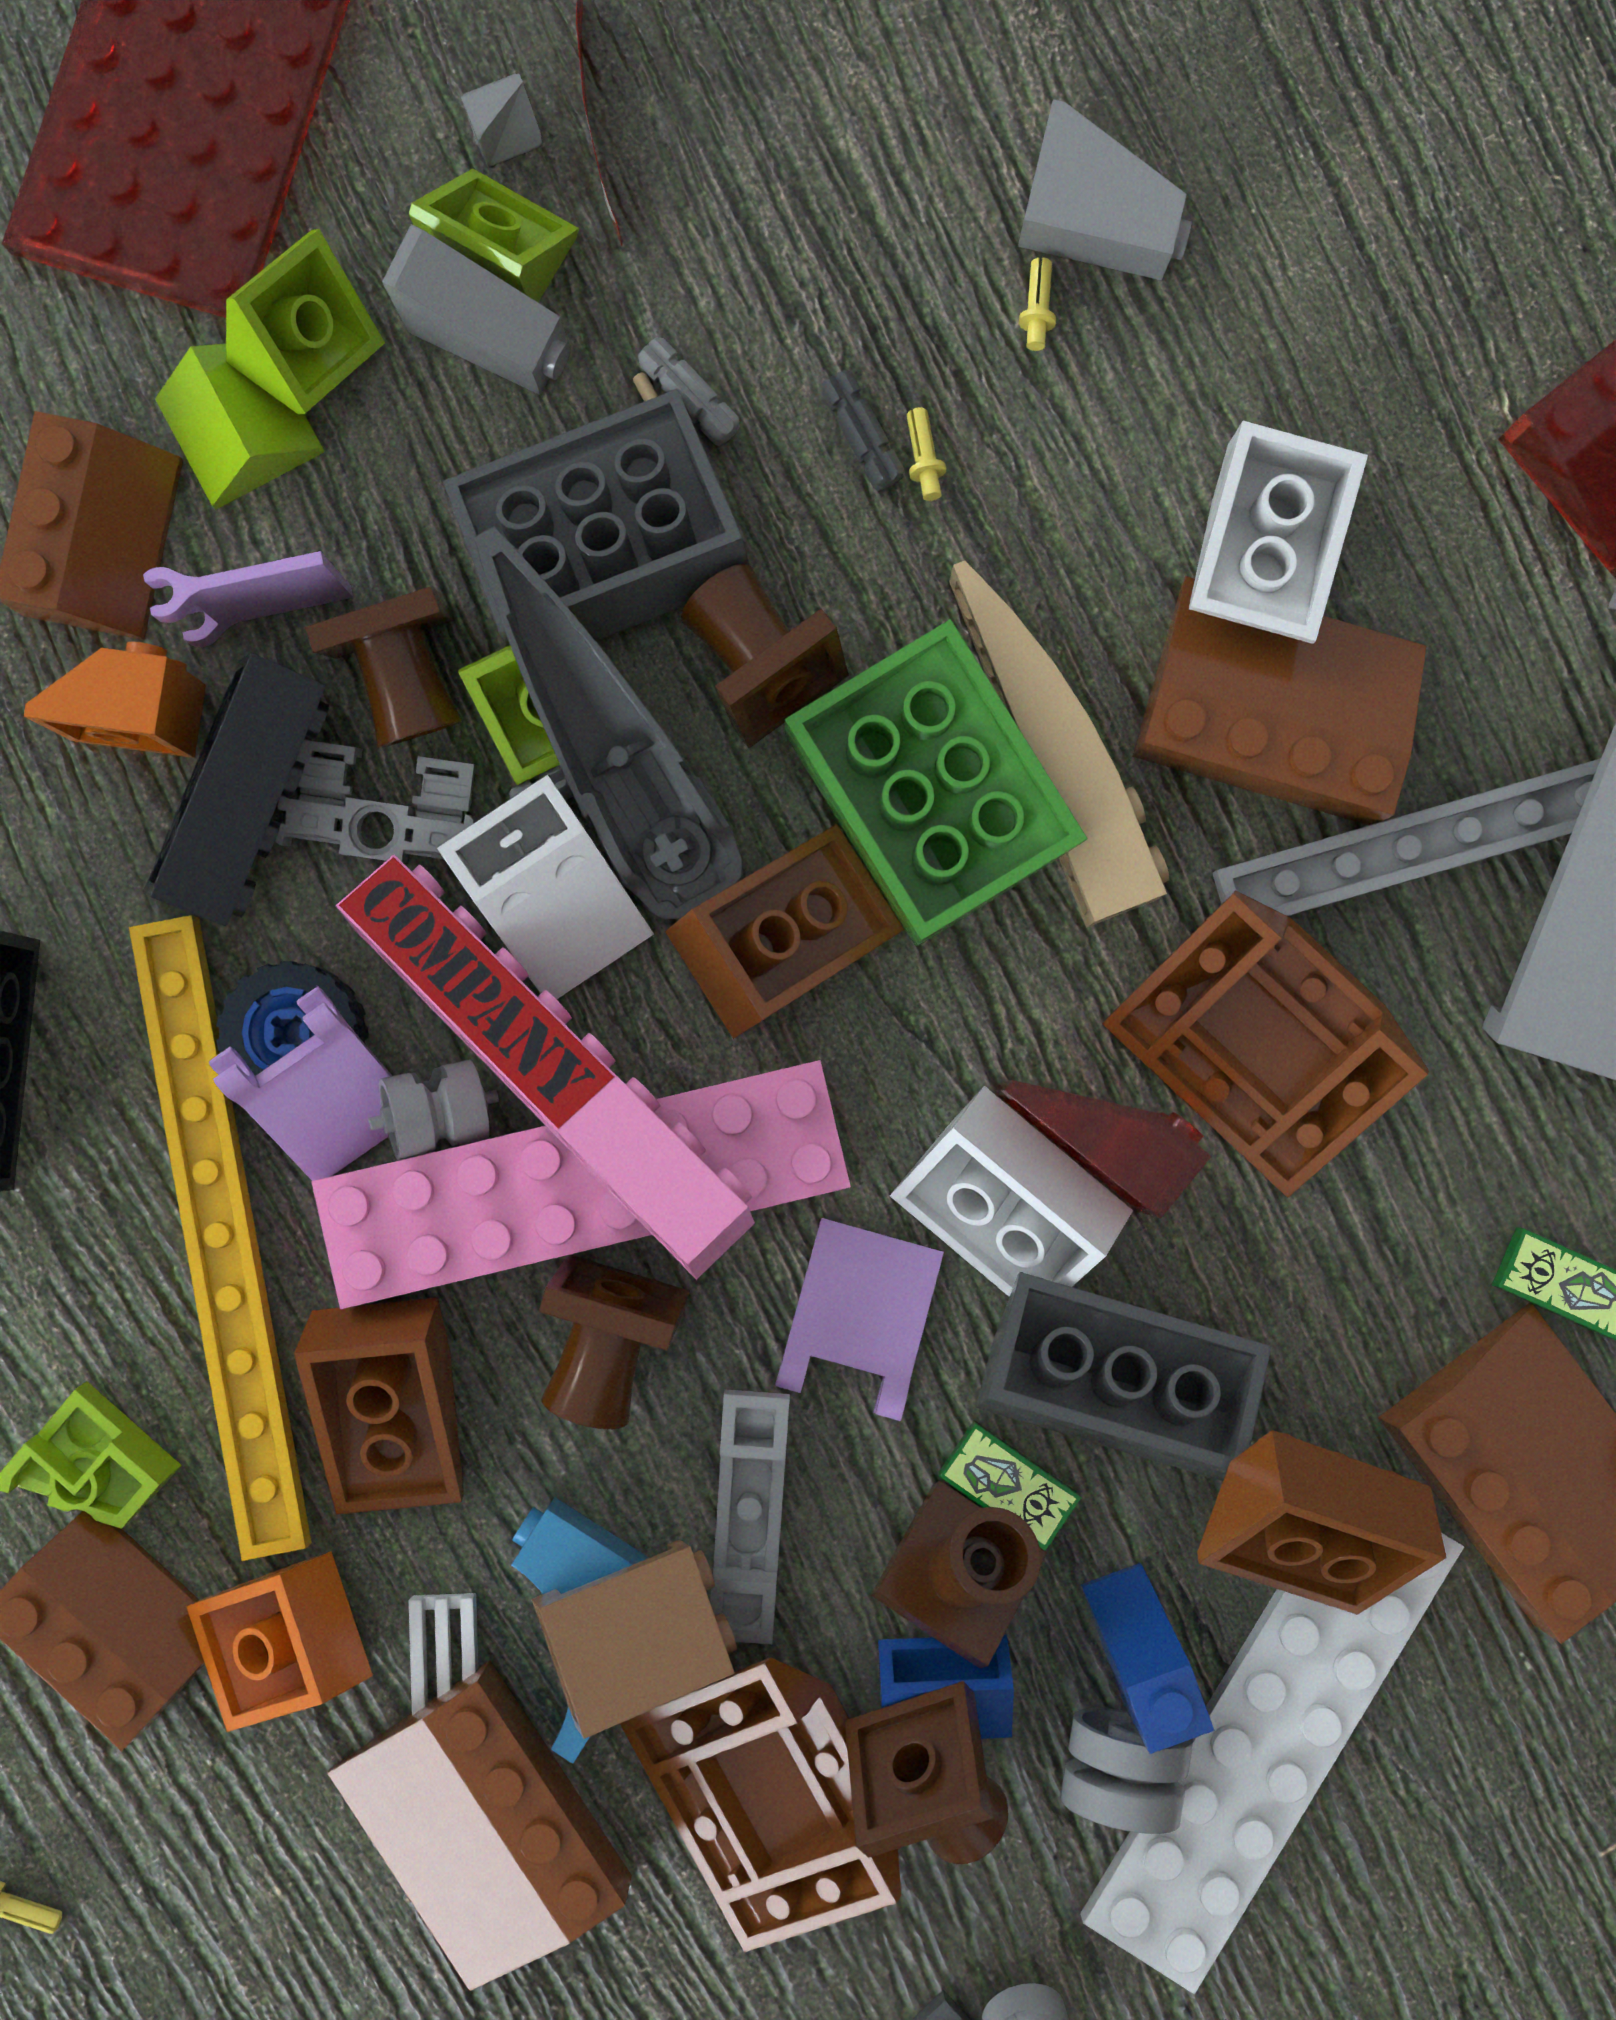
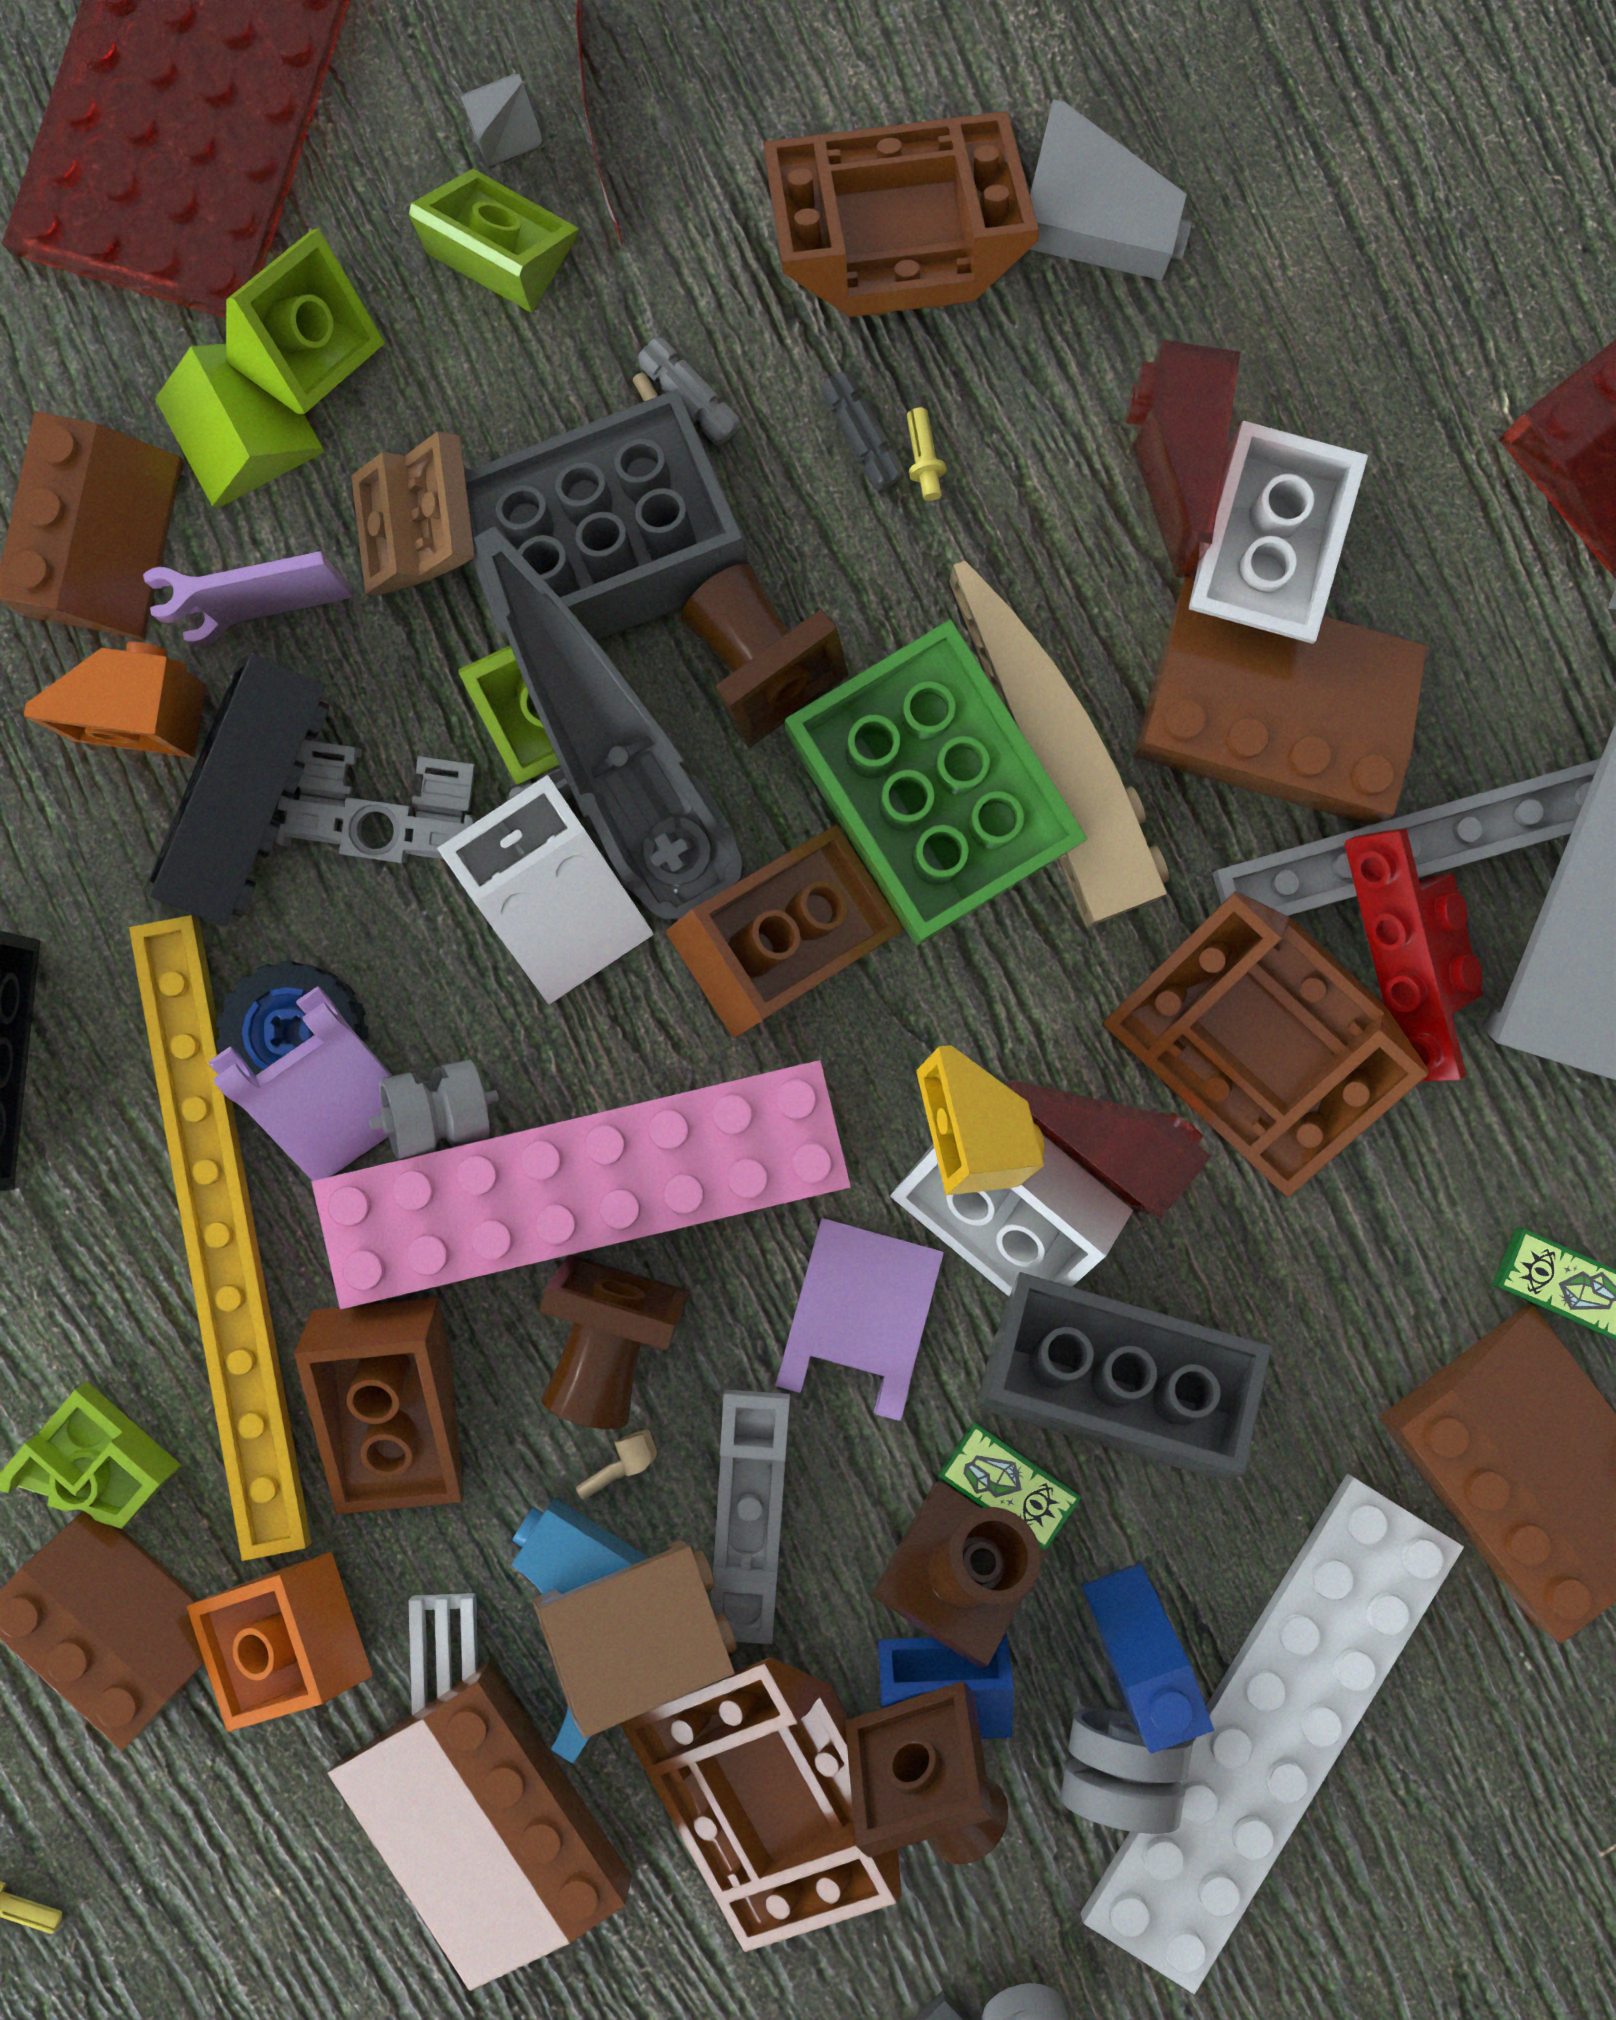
reddish brown plant [305,586,463,748] -> none
brick [336,855,755,1280] -> none
light grey slope [382,224,570,395] -> none
light yellow piece [1019,257,1056,351] -> none
dark orange slope [1197,1430,1447,1615] -> none
none -> medium nougat slope [351,431,475,596]
none -> tan hand [576,1429,657,1500]
none -> dark orange slope [763,111,1039,317]
none -> yellow slope [916,1045,1044,1196]
none -> clear red slope [1125,340,1241,578]
none -> red bracket [1345,828,1483,1082]

